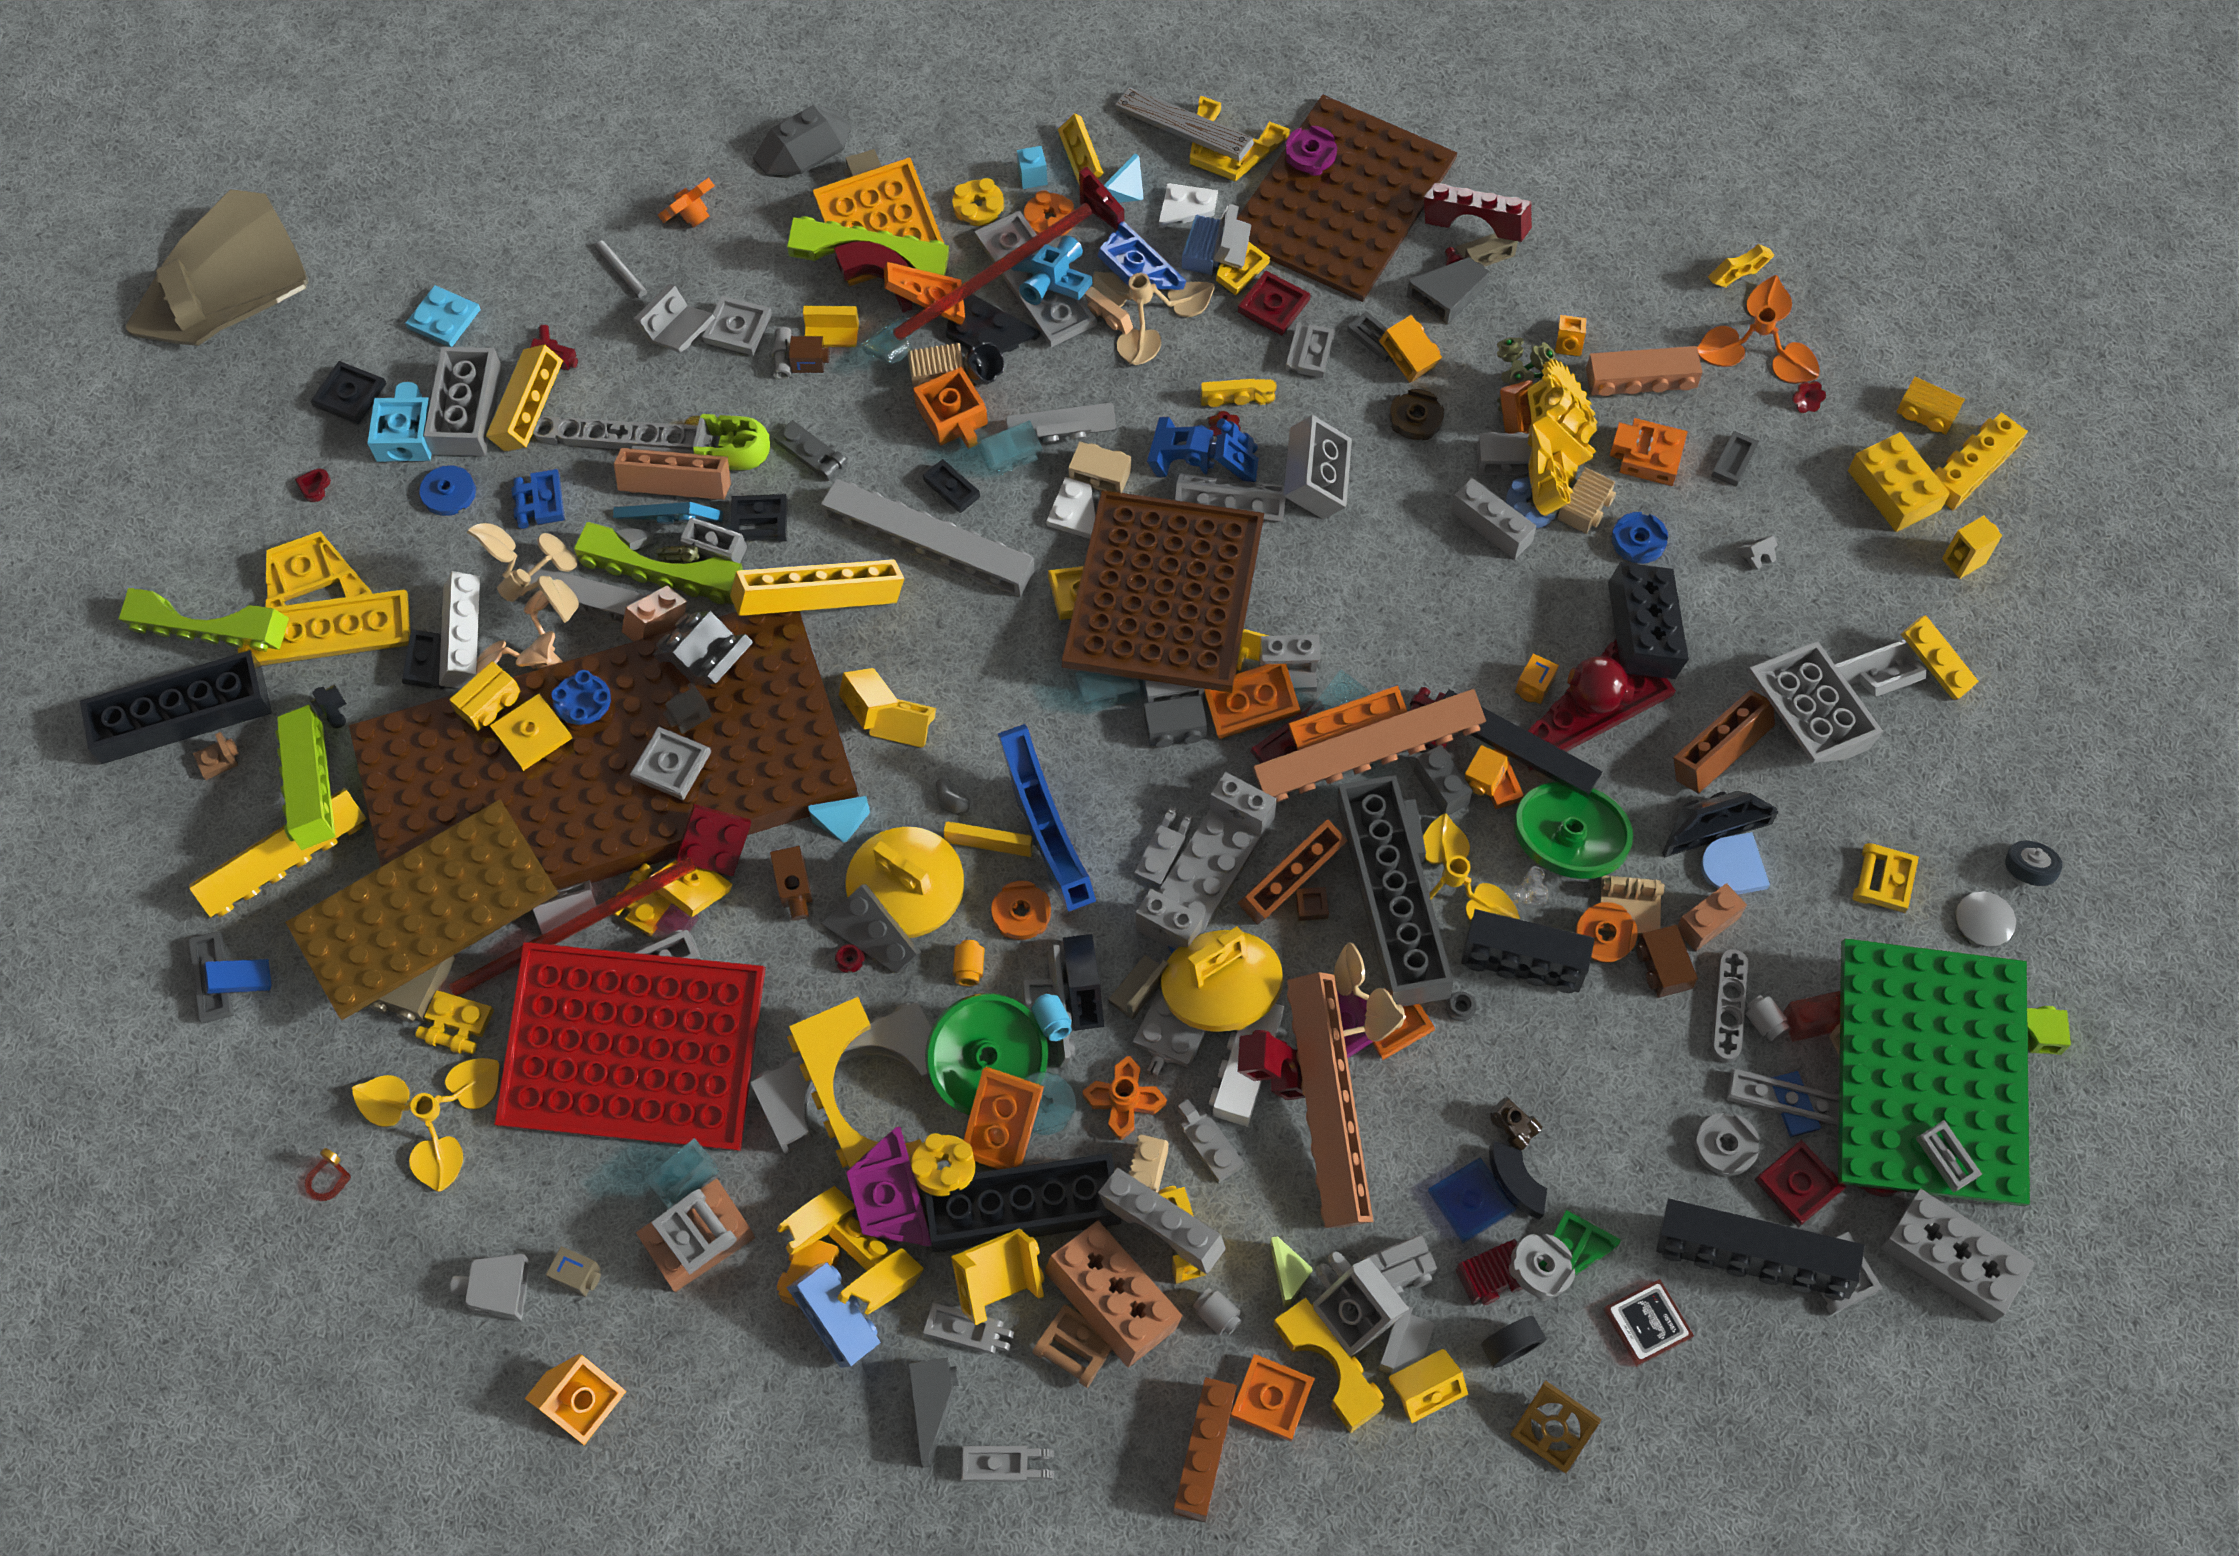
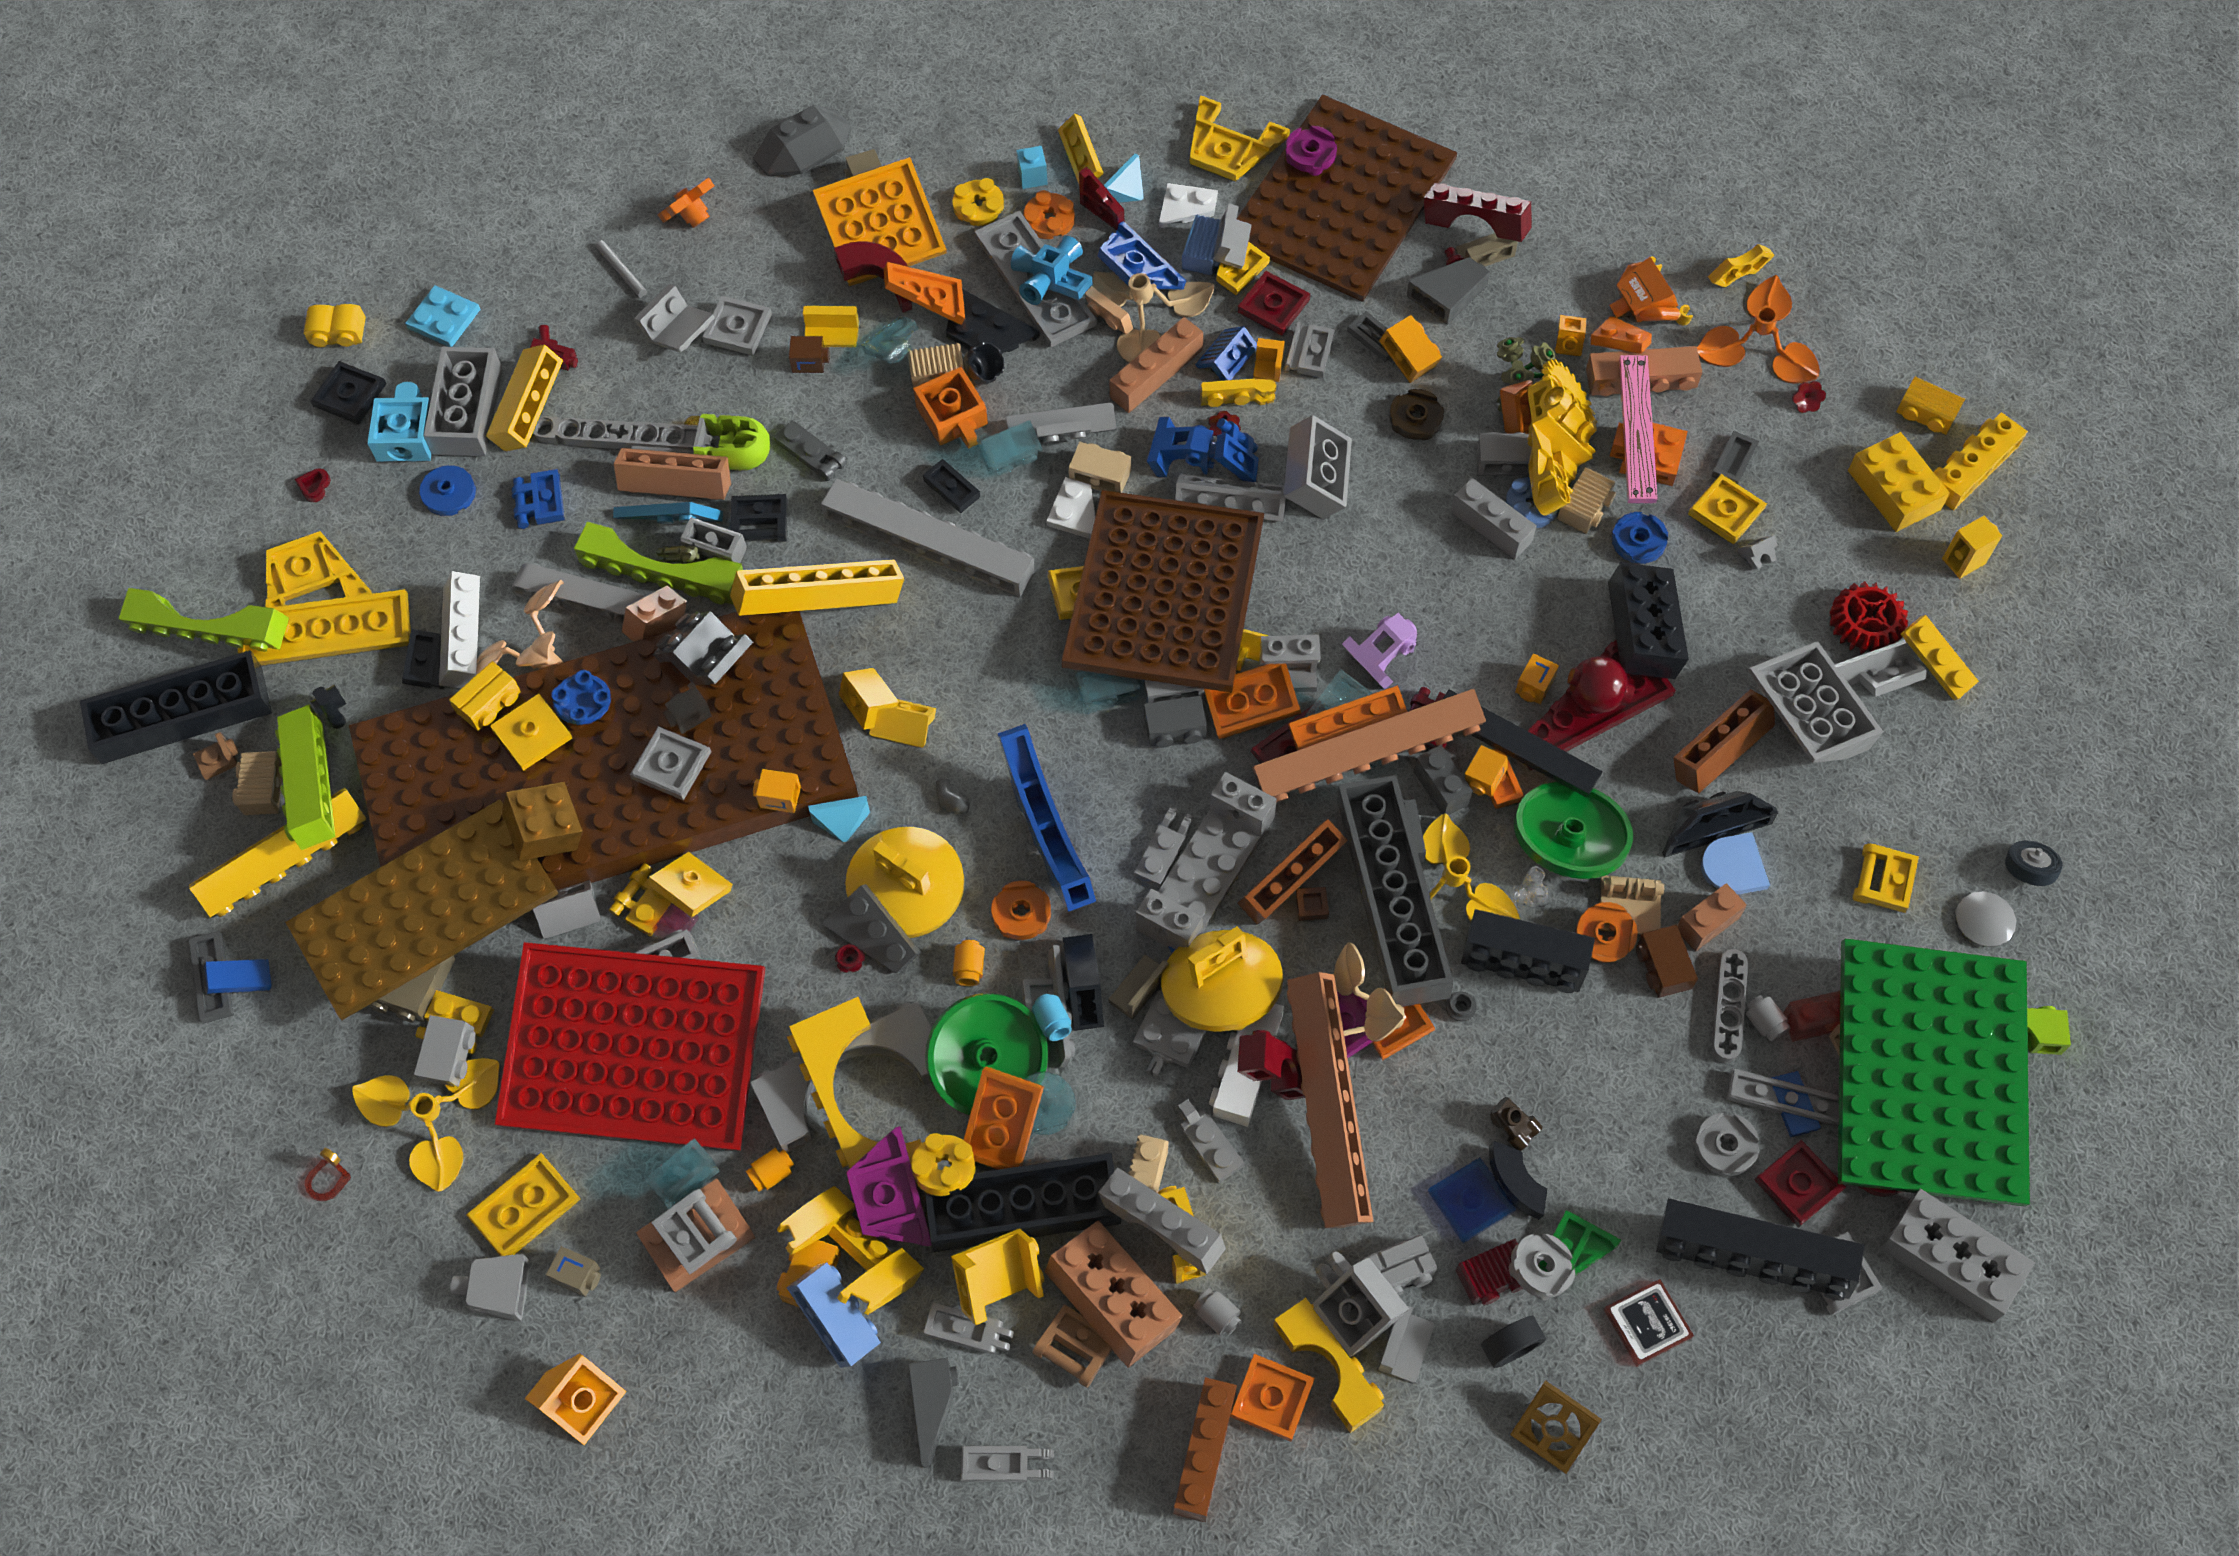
dark tan windscreen [126,189,308,346] -> none
clear red piece [449,857,696,996] -> none
tan plant [466,523,579,623] -> none
light grey tile [615,529,654,551] -> none
dark red plate [676,804,751,876] -> none
reddish brown torso [770,846,813,921] -> none
light grey pin [772,327,792,380] -> none
lime arch [787,216,949,276] -> none
clear red piece [892,203,1093,341] -> none
yellow tile [944,821,1033,857] -> none
orange plant [1082,1056,1167,1140] -> none
light grey tile [1115,87,1254,161] -> none
yellowish green slope [1270,1236,1313,1307] -> none
yellow panel [1389,1349,1468,1423] -> none
light grey tile [1916,1120,1982,1192] -> none
none -> tan brick [232,751,282,815]
none -> yellow brick [303,304,366,347]
none -> light grey brick [414,1015,475,1087]
none -> yellow tile [466,1153,581,1256]
none -> pearl gold brick [502,782,583,861]
none -> light orange brick [745,1148,794,1192]
none -> light orange brick [753,769,801,813]
none -> nougat brick [1109,317,1203,413]
none -> blue panel [1195,326,1257,381]
none -> light orange panel [1253,338,1285,382]
none -> lavender tile [1342,613,1417,689]
none -> orange wing [1590,316,1652,354]
none -> orange torso [1609,256,1693,326]
none -> bright pink tile [1619,355,1657,503]
none -> yellow plate [1688,474,1767,545]
none -> red gear [1829,581,1908,654]

